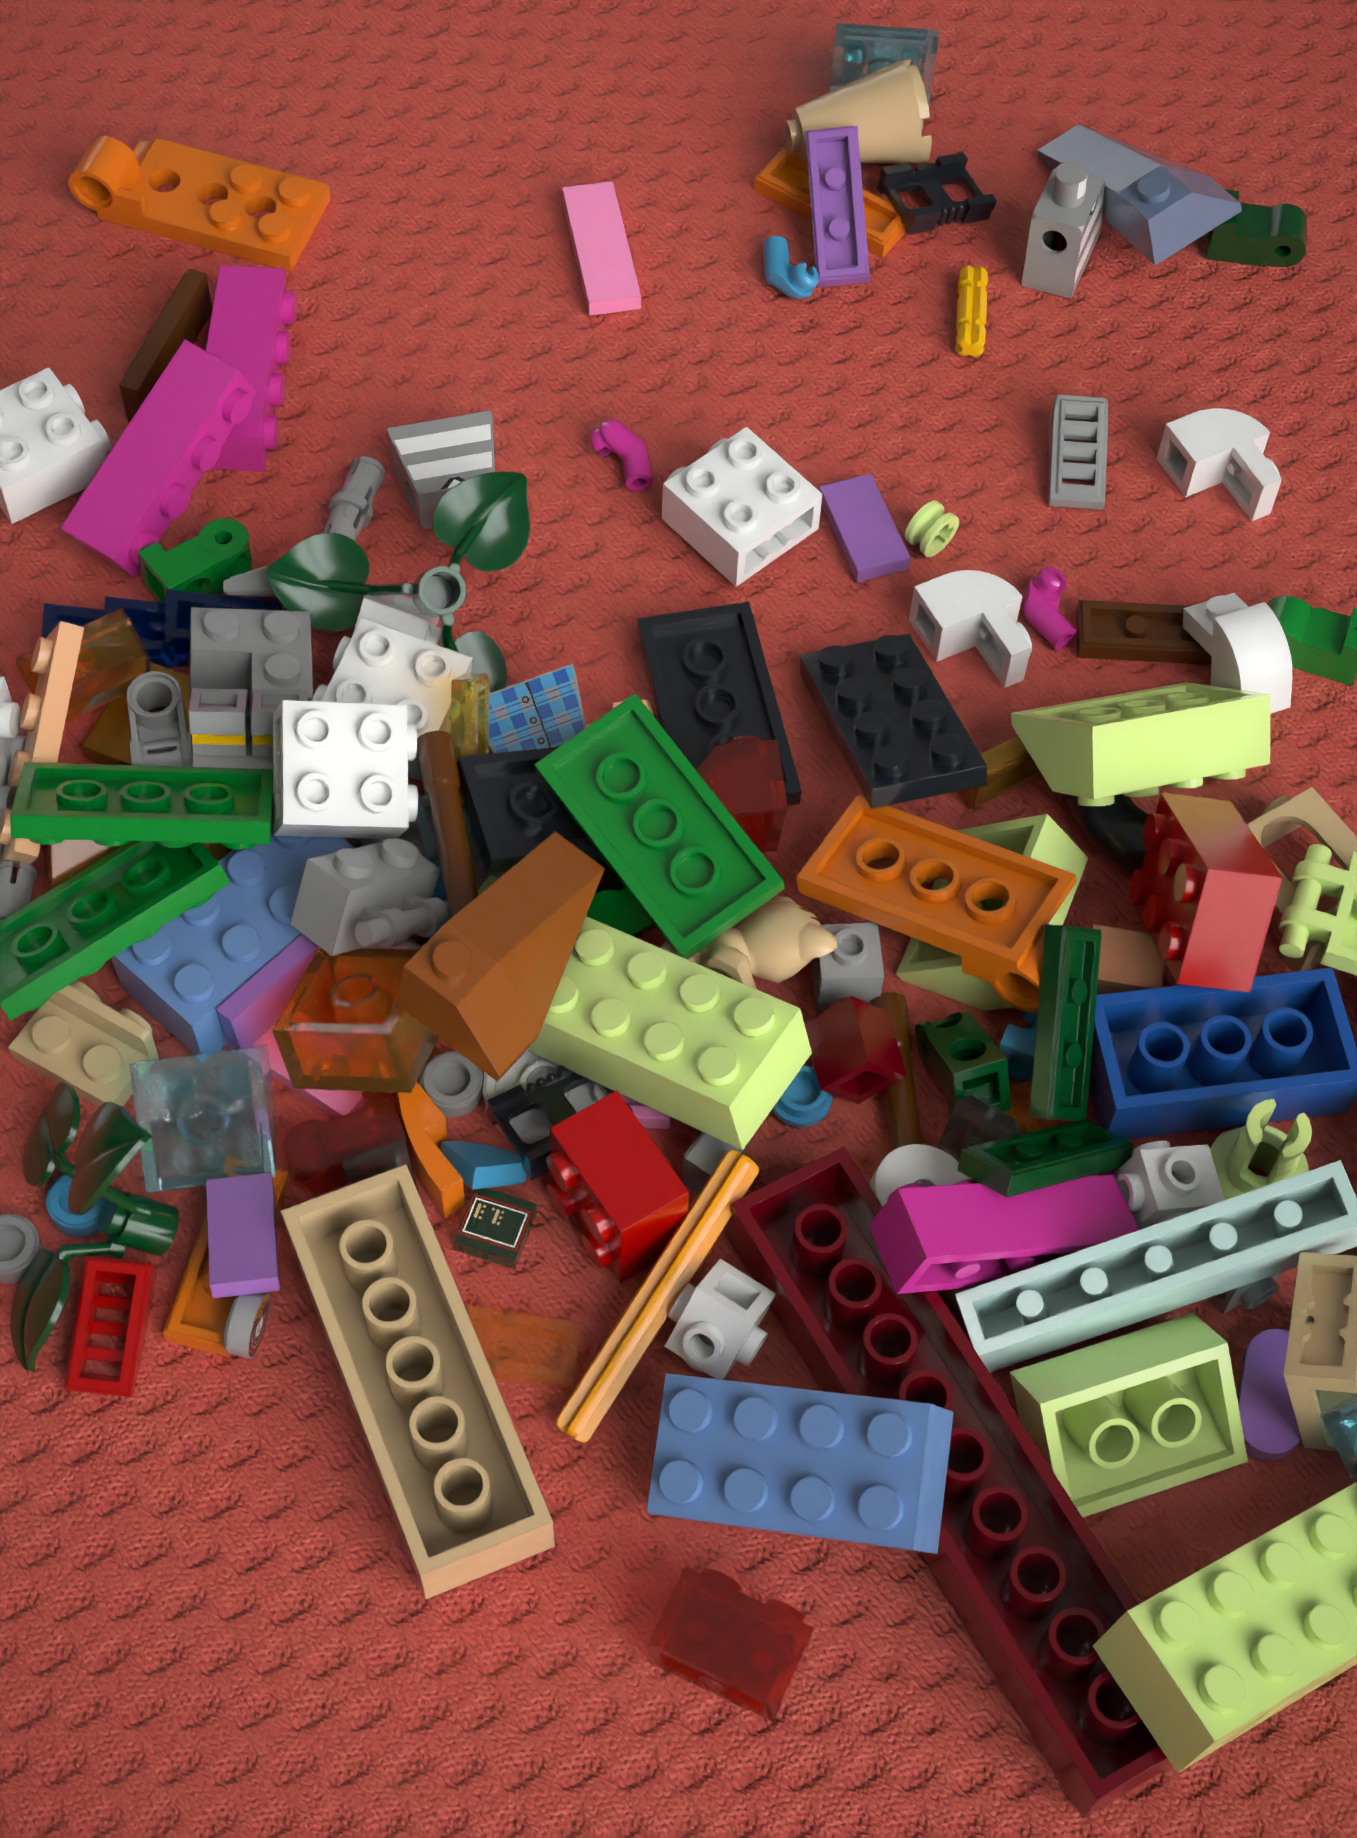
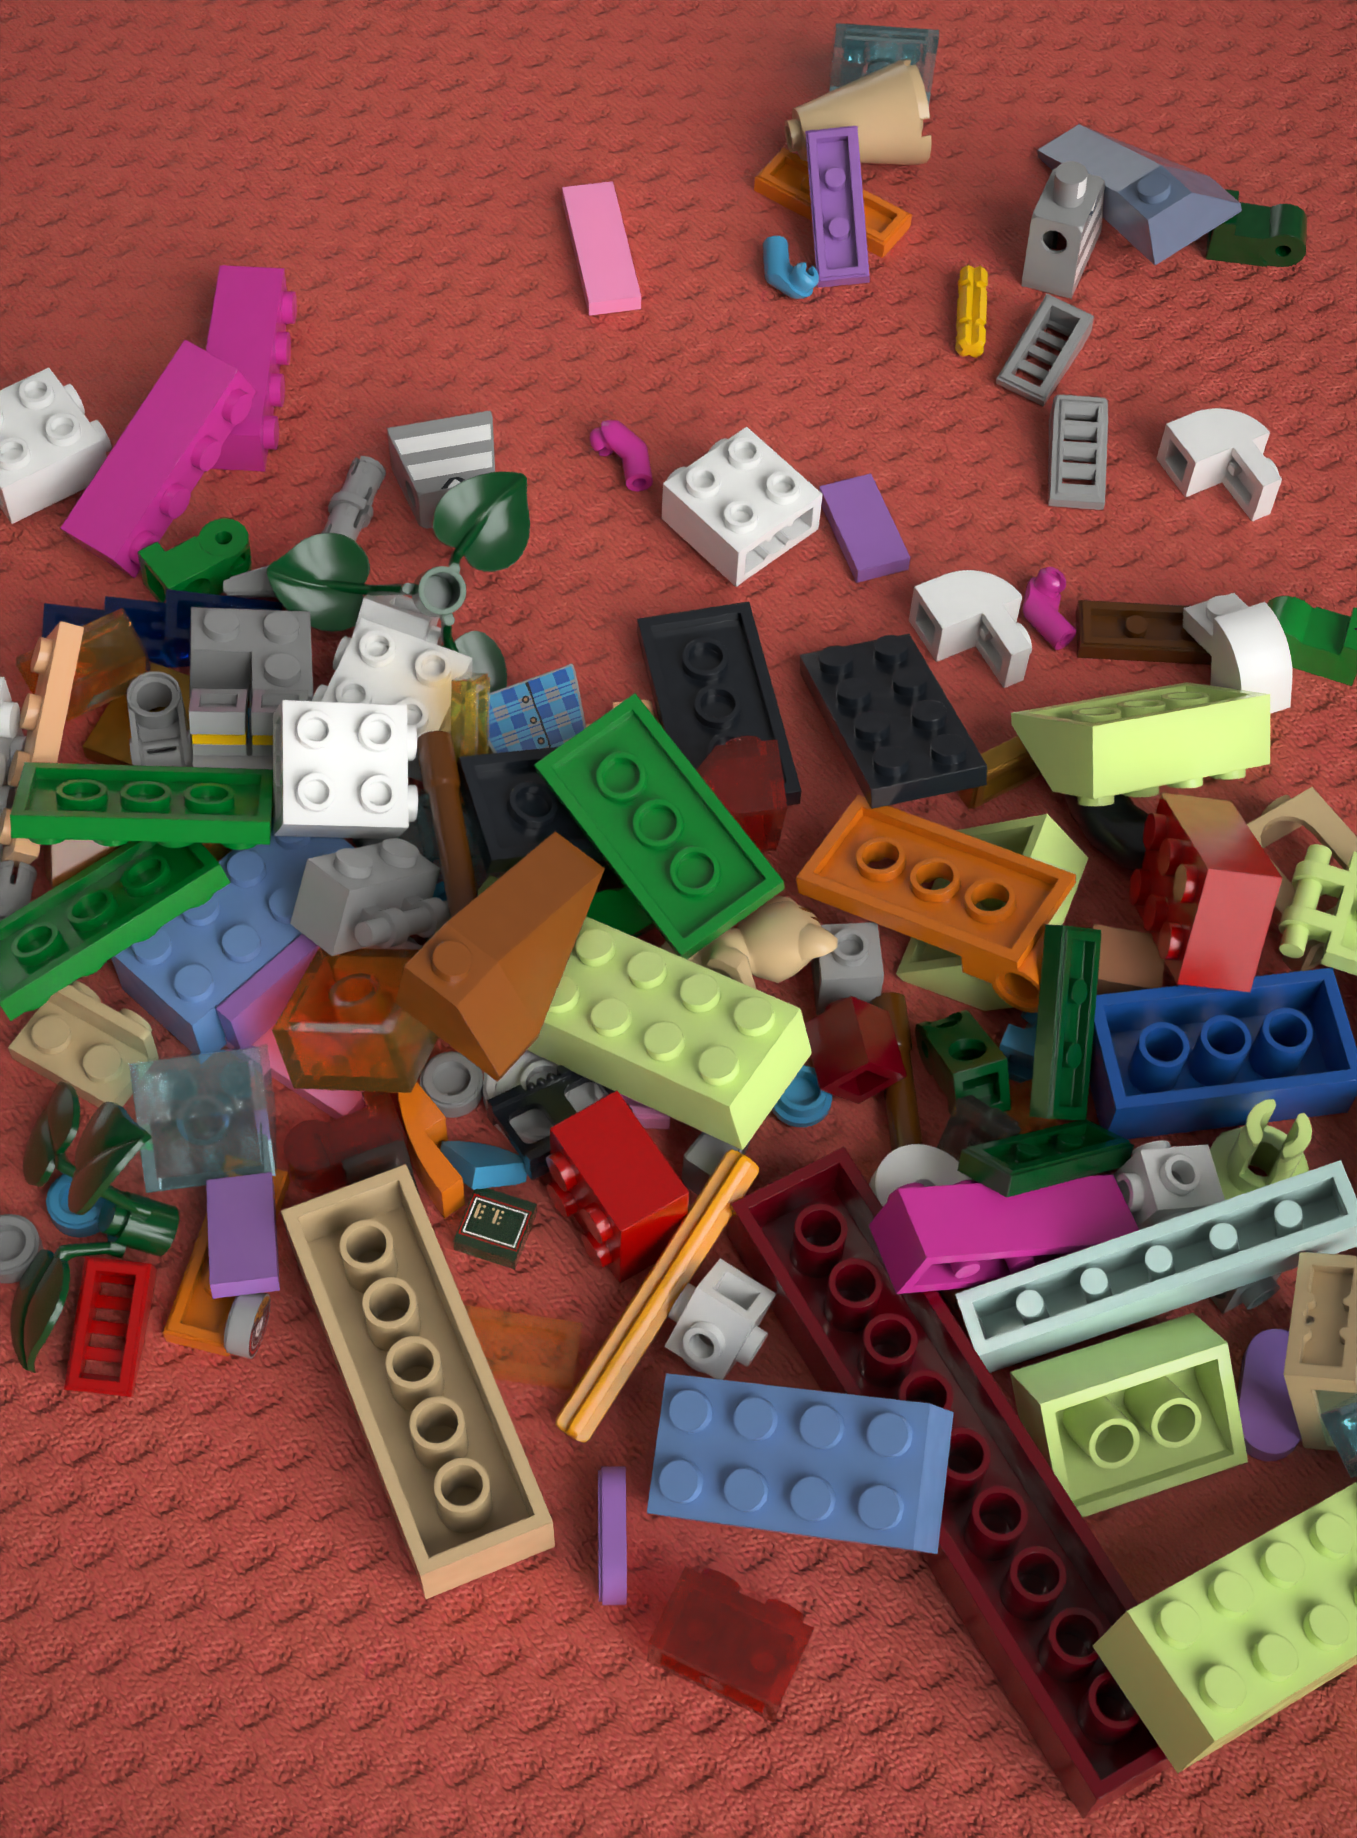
orange hinge [68,136,331,272] -> none
reddish brown tile [119,269,212,422] -> none
black piece [877,152,997,235] -> none
yellowish green bush [904,500,959,557] -> none
none -> medium lavender tile [598,1466,627,1605]
none -> light grey slope [996,294,1094,406]

